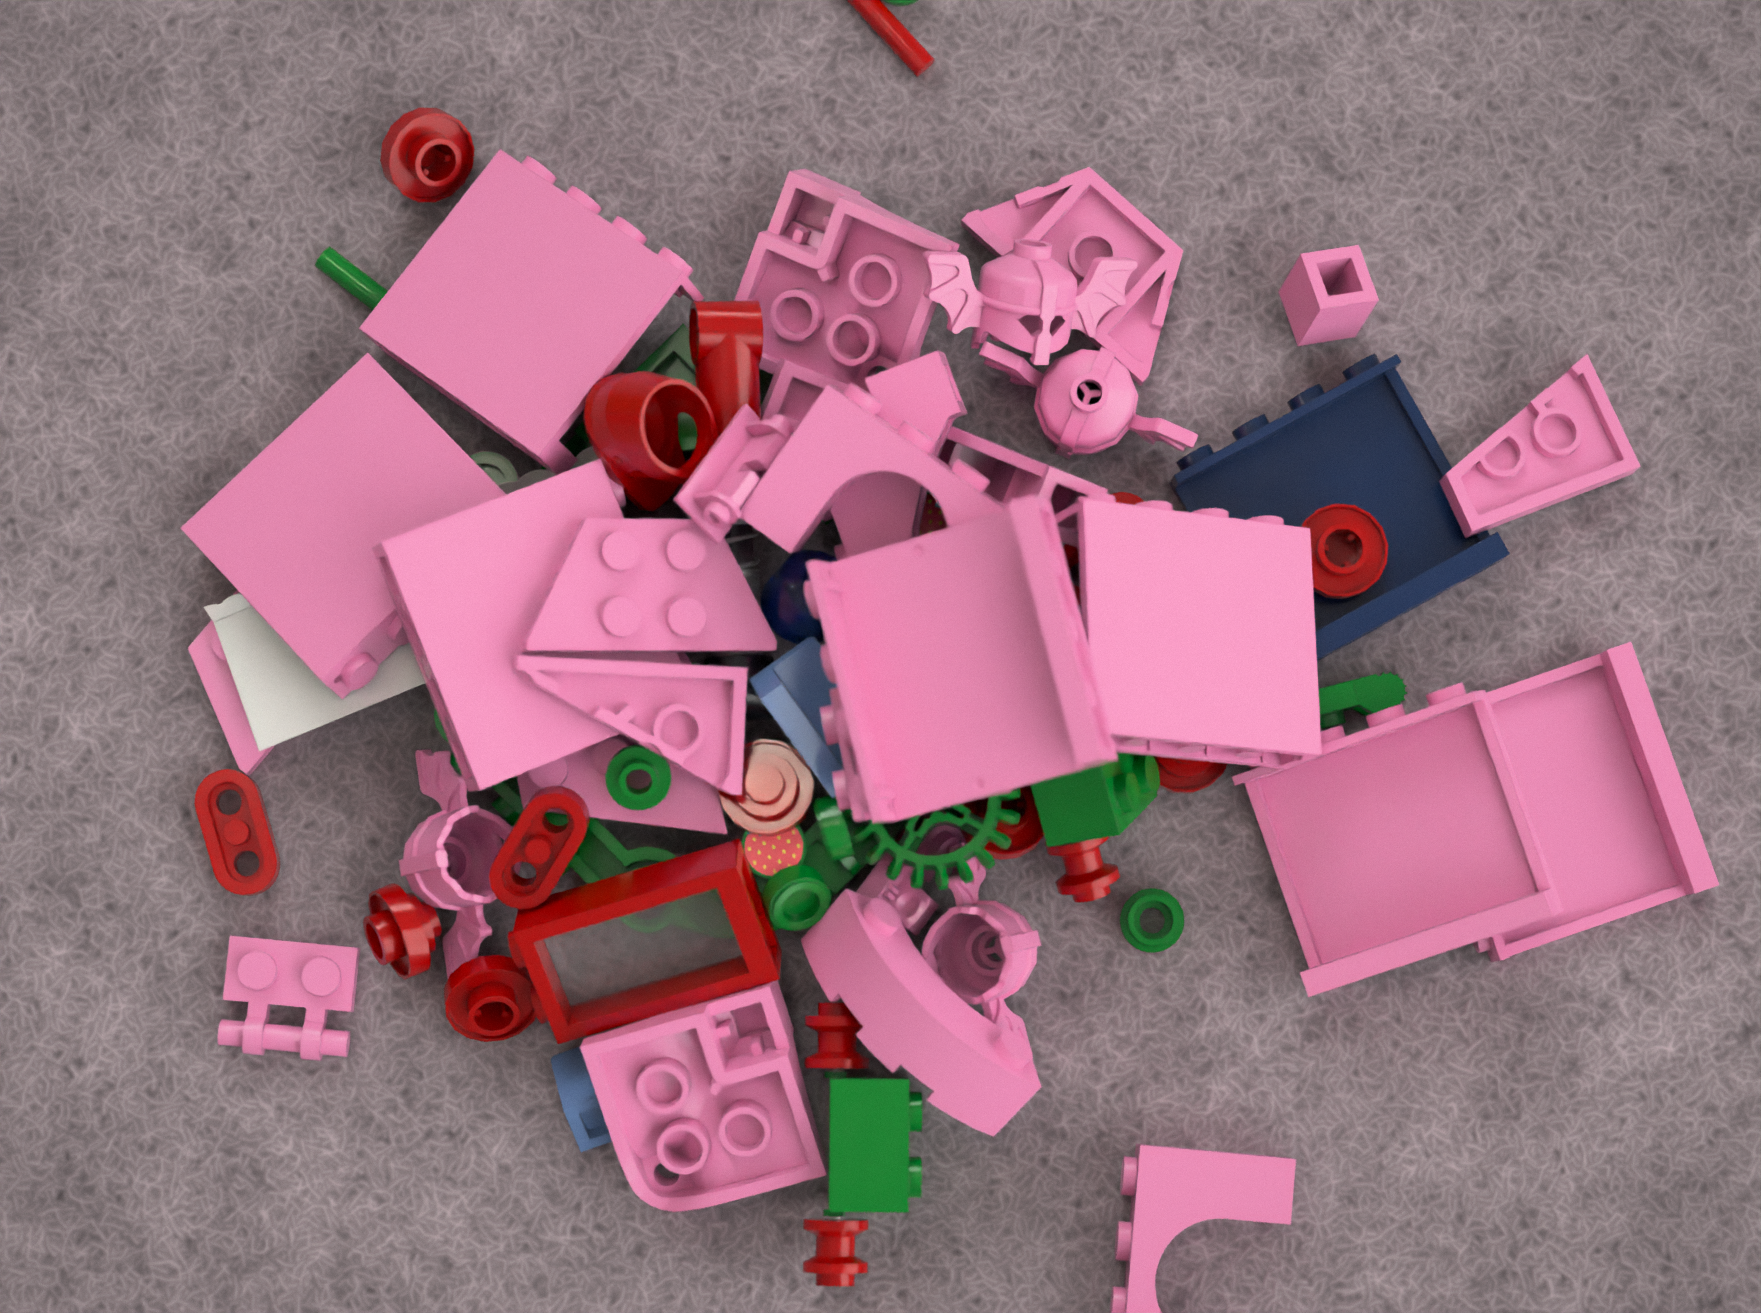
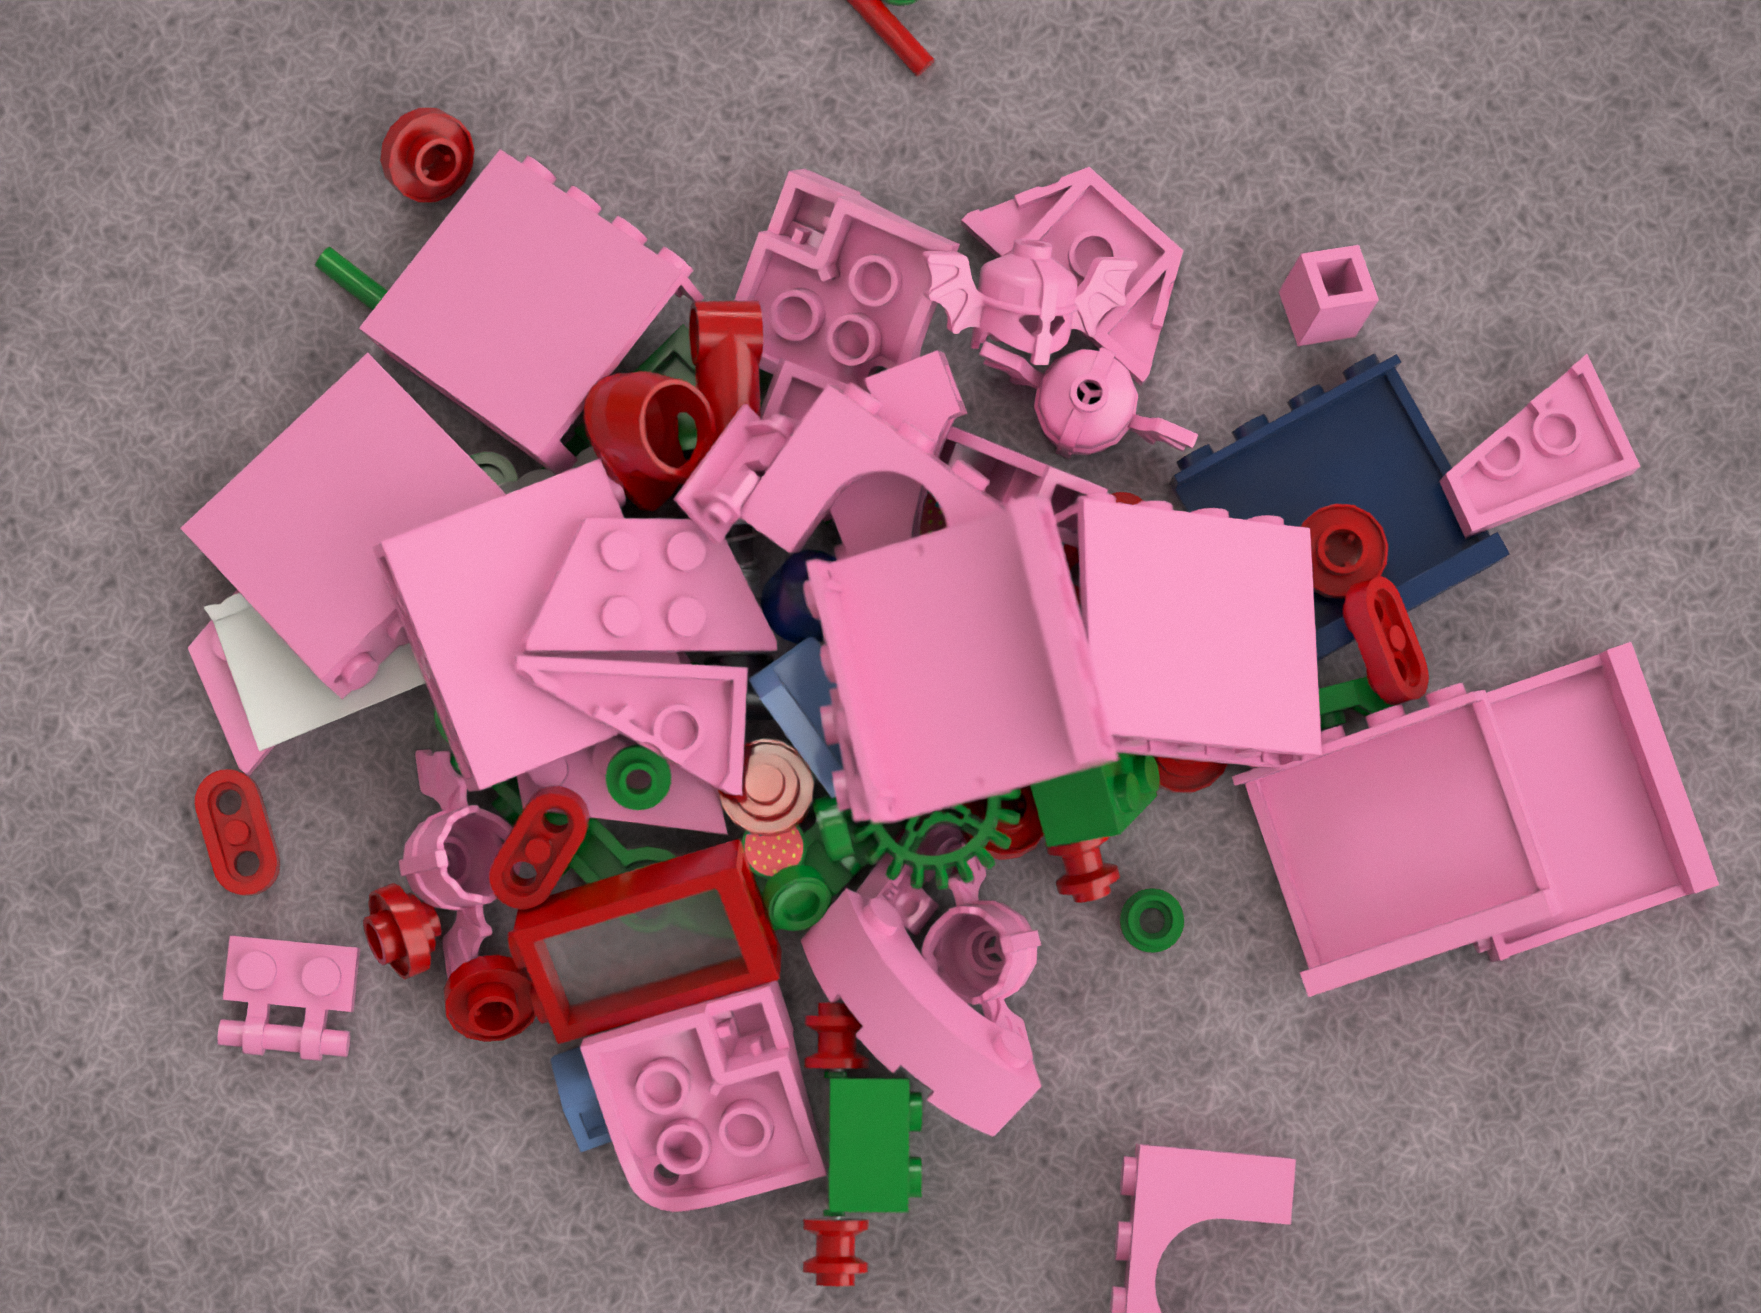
none -> red plate [1343,576,1429,705]

